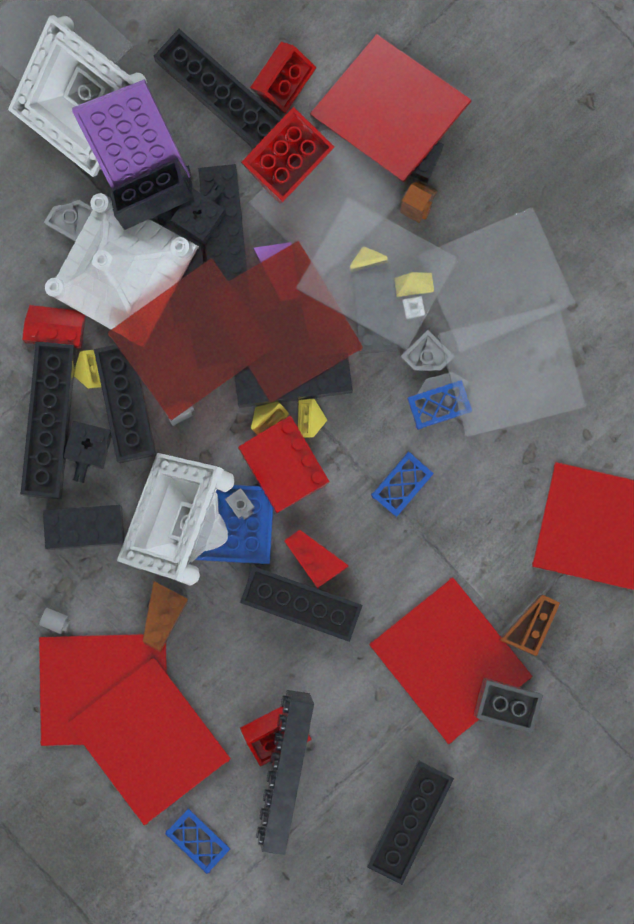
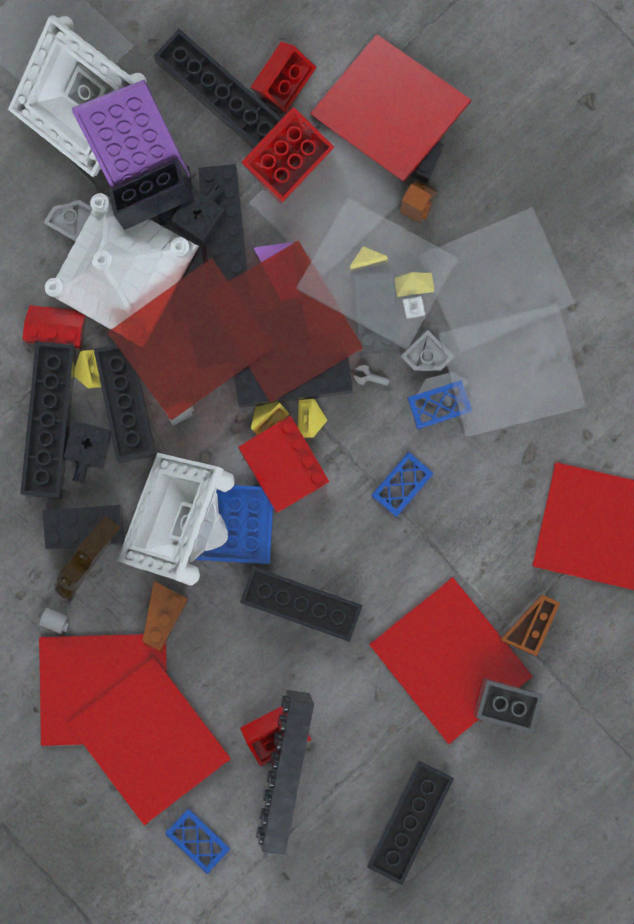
light grey brick [225,488,255,520] -> none
red wedge [284,530,349,589] -> none
none -> dark brown arch [55,516,121,601]
none -> light grey bar [353,365,390,386]

